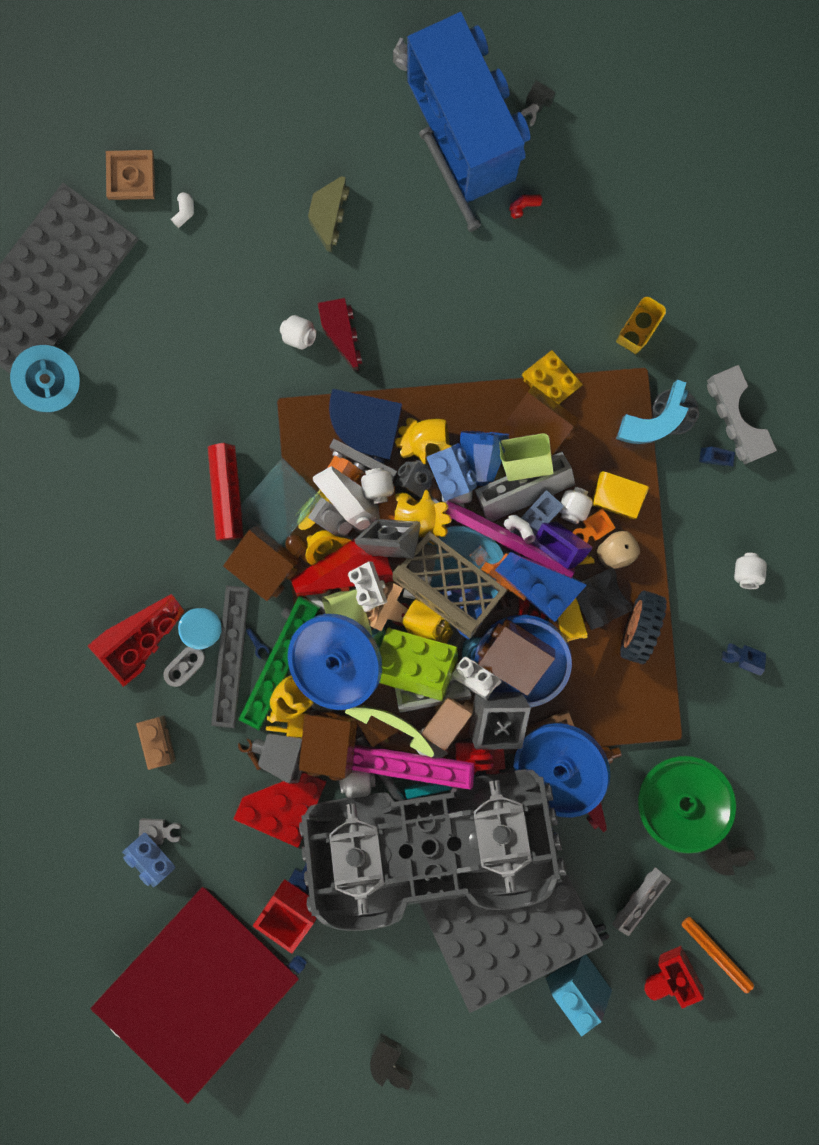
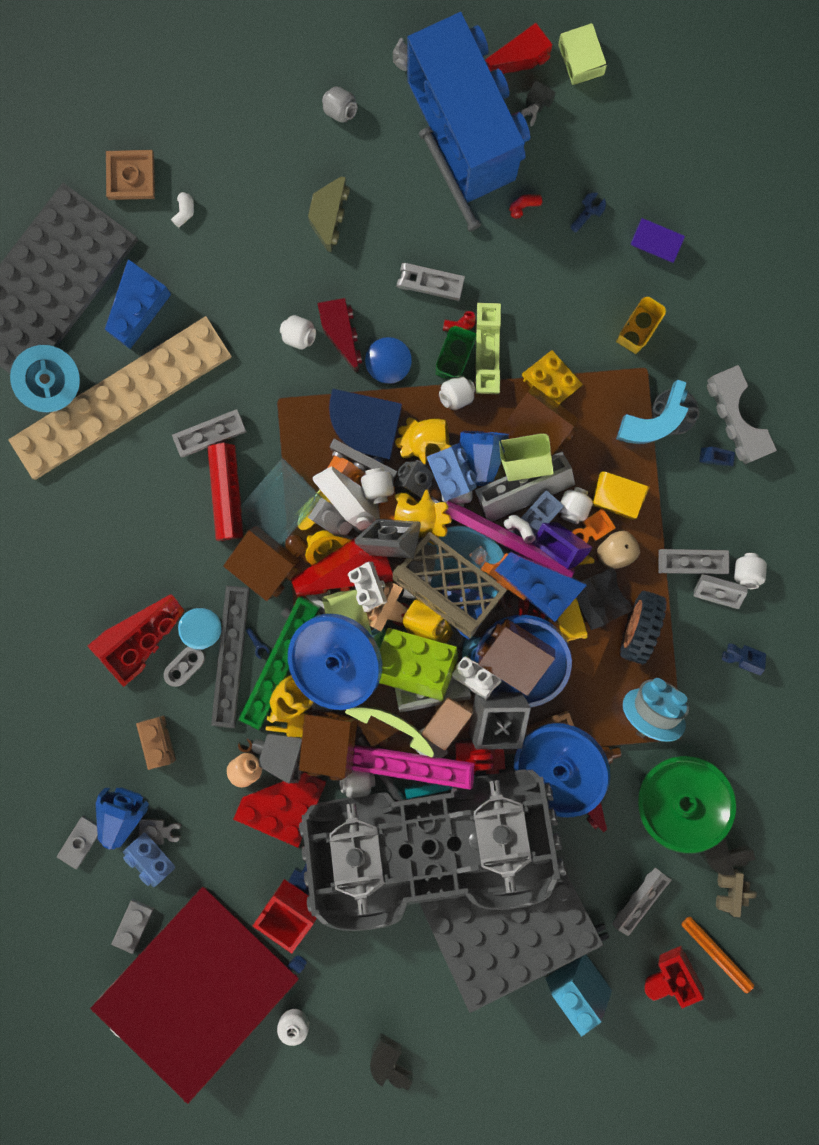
none -> tan plate [8,316,232,480]
none -> light grey plate [57,815,98,869]
none -> blue cone [96,788,149,849]
none -> blue wedge [105,259,171,349]
none -> light grey plate [111,899,154,954]
none -> light grey plate [172,409,247,458]
none -> light nougat head [227,753,262,788]
none -> white head [277,1009,309,1046]
none -> light grey head [322,86,358,123]
none -> blue dish [365,337,412,384]
none -> light grey plate [396,263,465,301]
none -> green piece [435,326,477,380]
none -> white head [439,376,475,410]
none -> red arm [443,311,476,332]
none -> yellowish green slope [475,303,501,394]
none -> red slope [485,23,553,74]
none -> yellowish green piece [558,23,607,85]
none -> dark blue bar [570,193,606,232]
none -> medium azure piece [623,678,689,742]
none -> dark purple brick [630,218,685,263]
none -> light grey plate [659,549,729,574]
none -> light grey plate [694,574,748,609]
none -> dark tan hips [716,868,757,917]

